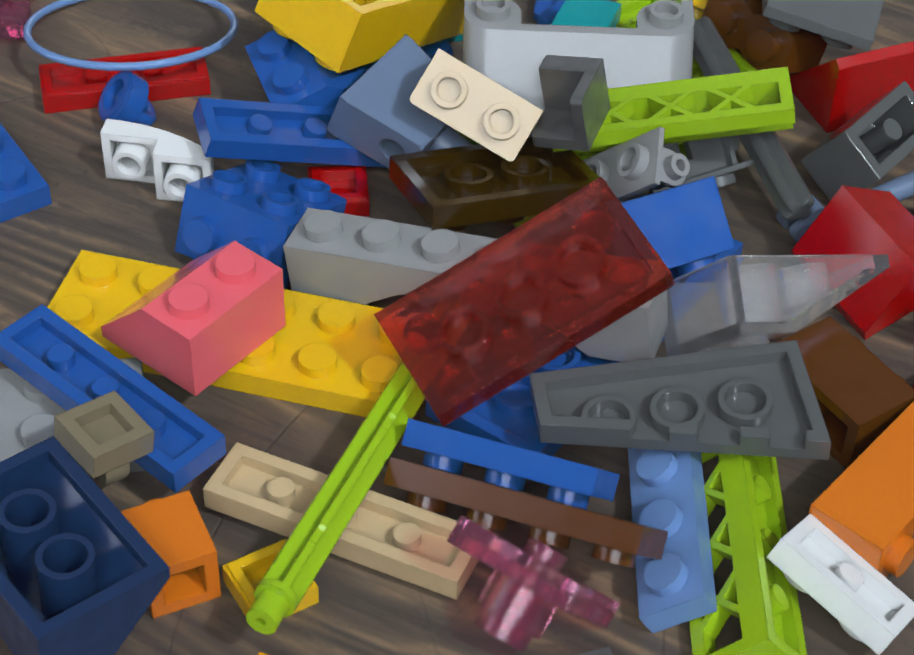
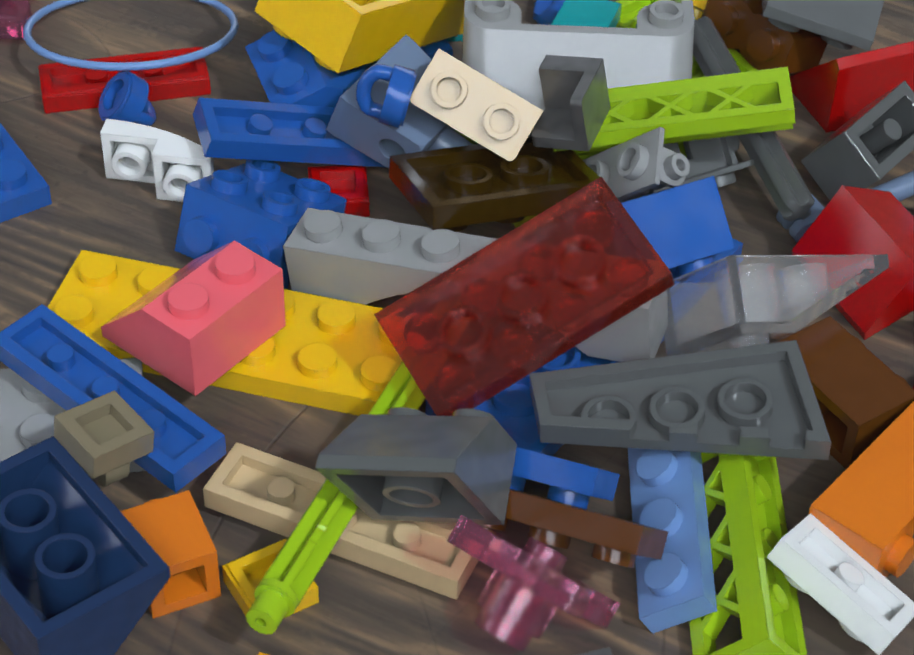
none -> dark grey slope [316,407,517,525]
none -> blue tile [356,64,417,128]

